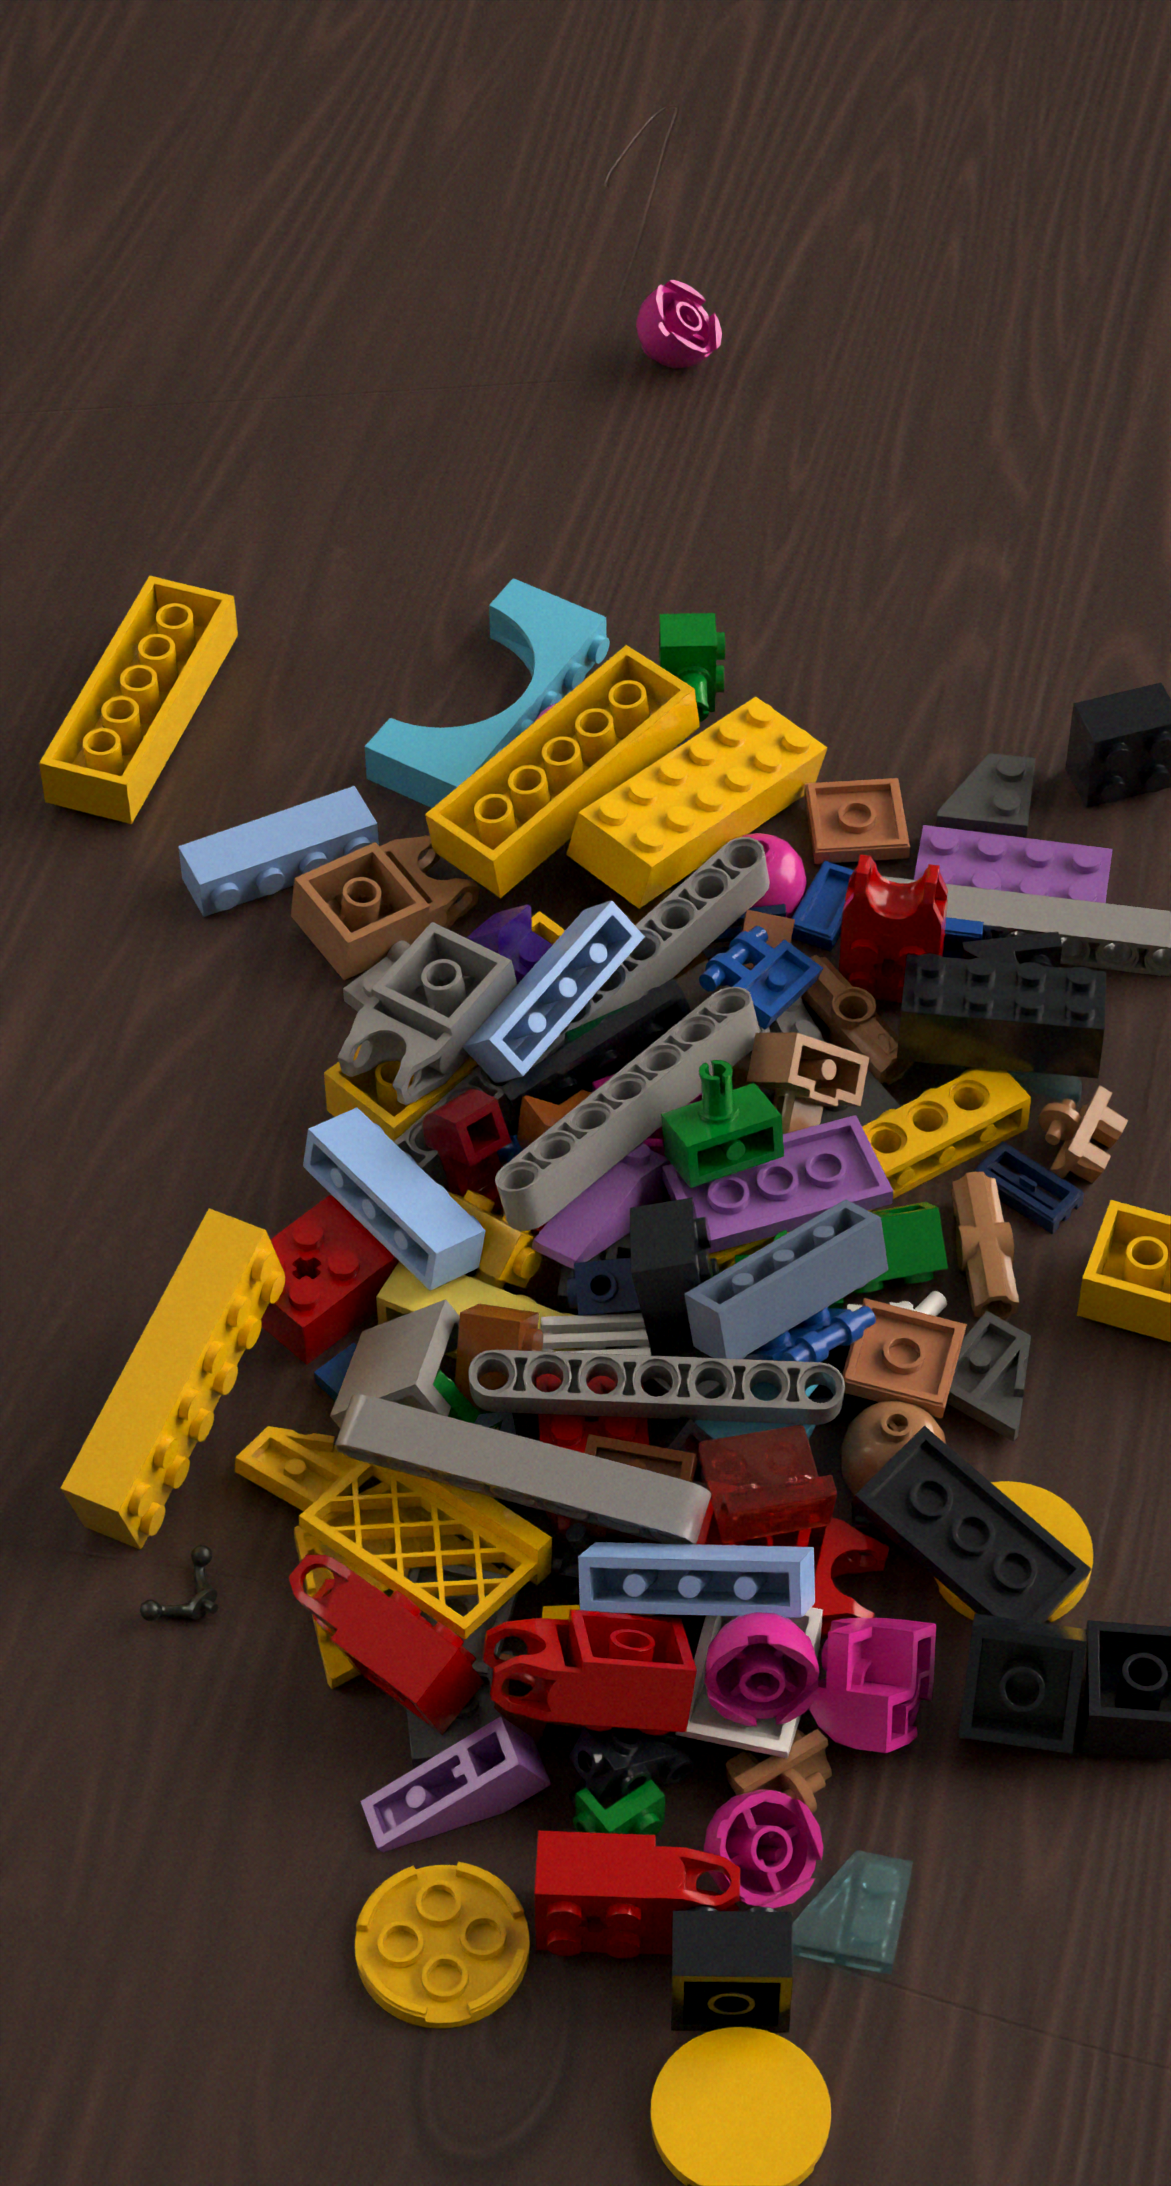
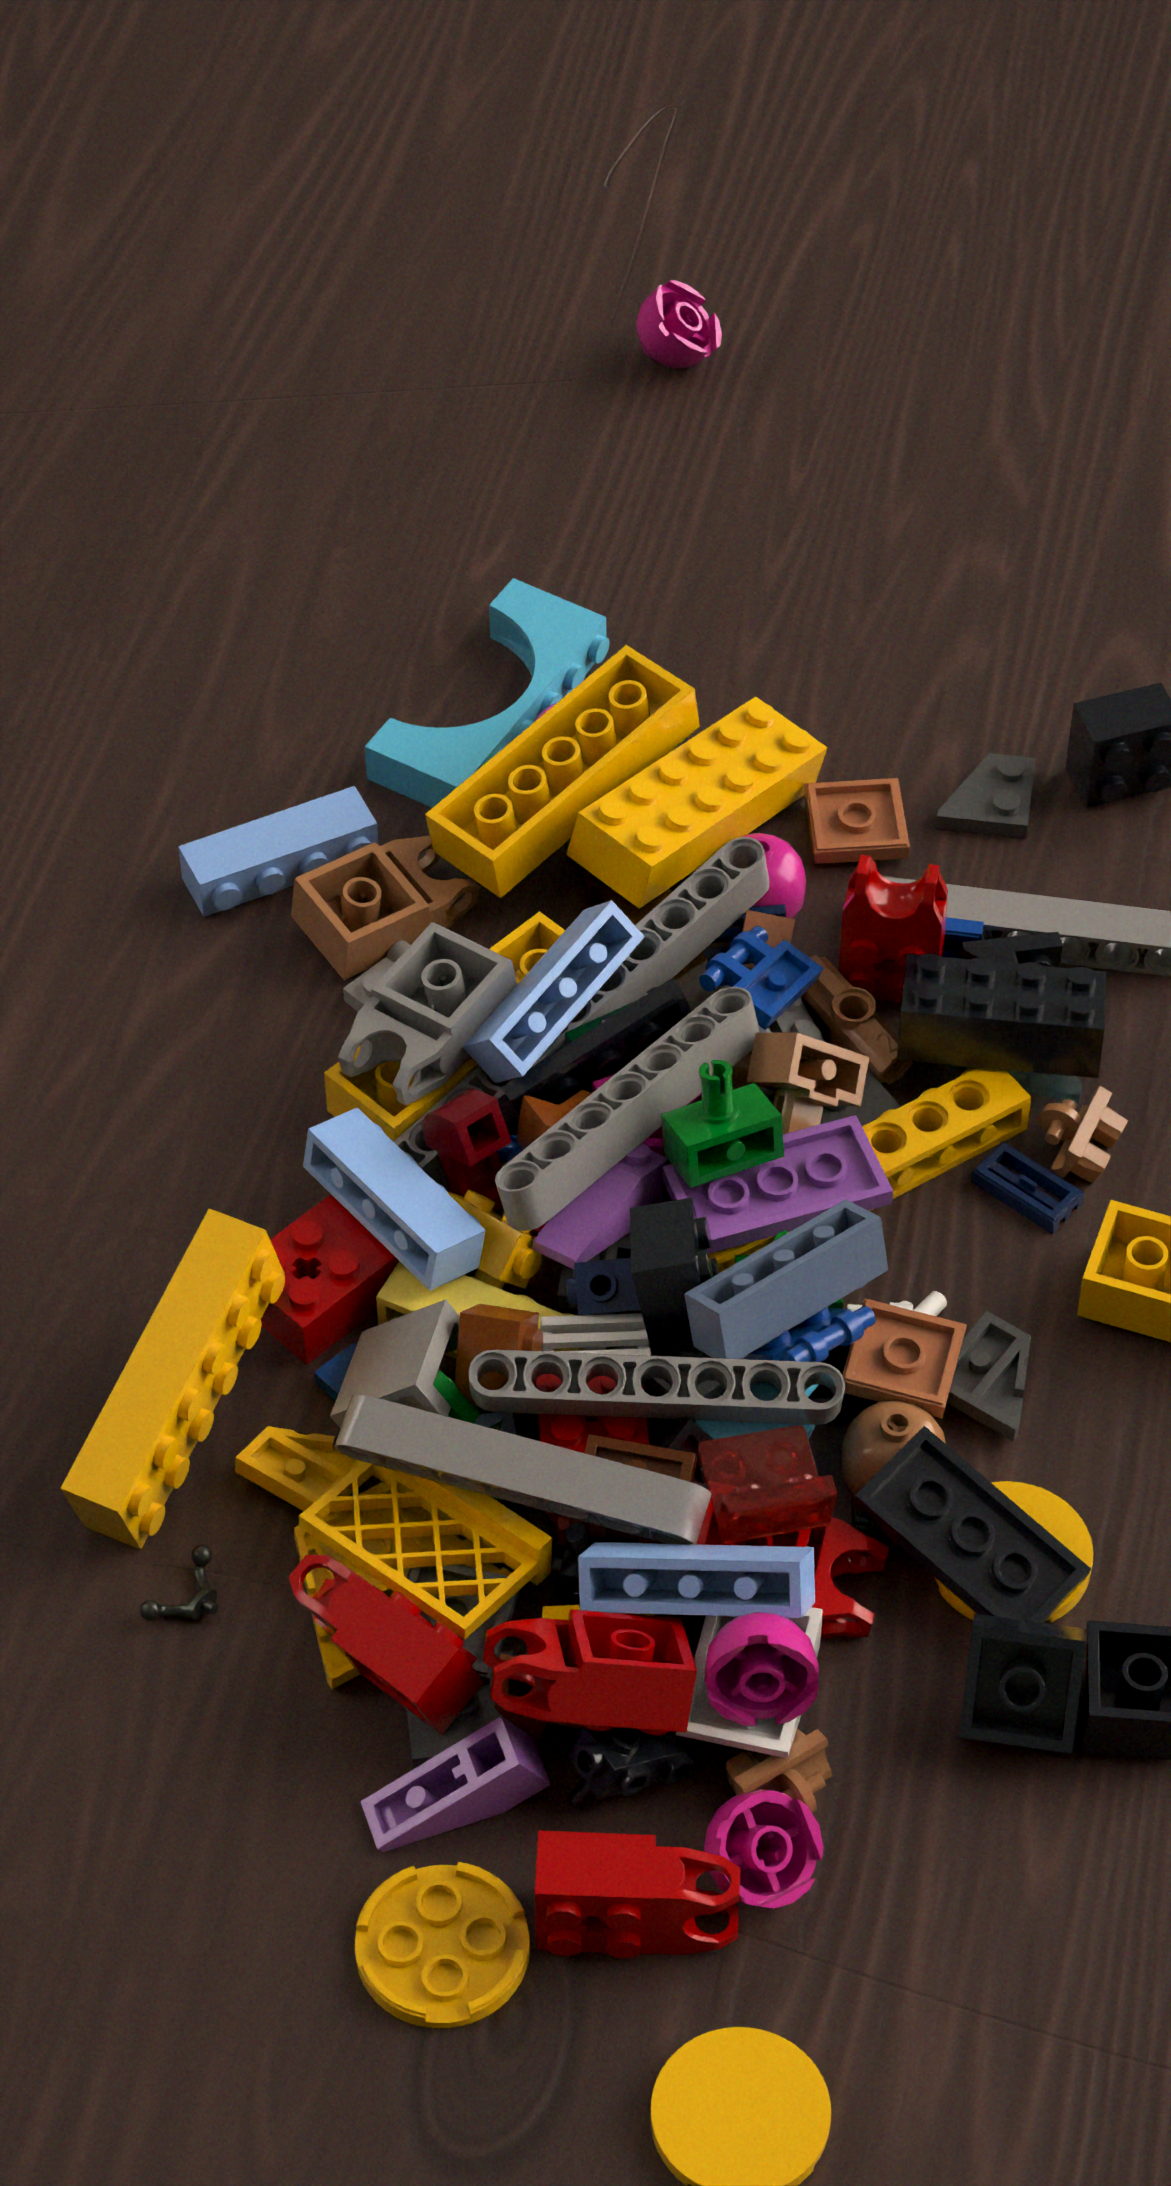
yellow brick [39,576,238,824] -> none
dark purple slope [466,905,553,984] -> none
green bracket [573,1780,665,1835] -> none
green brick [659,613,725,722] -> none
black brick [671,1906,793,2032] -> none
blue tile [791,861,854,951] -> none
clear light blue wing [792,1850,913,1975] -> none
dark pink brick [809,1618,936,1753] -> none
green brick [853,1202,948,1293] -> none
medium lavender plate [914,825,1113,903] -> none
medium nougat piece [951,1172,1019,1321] -> none

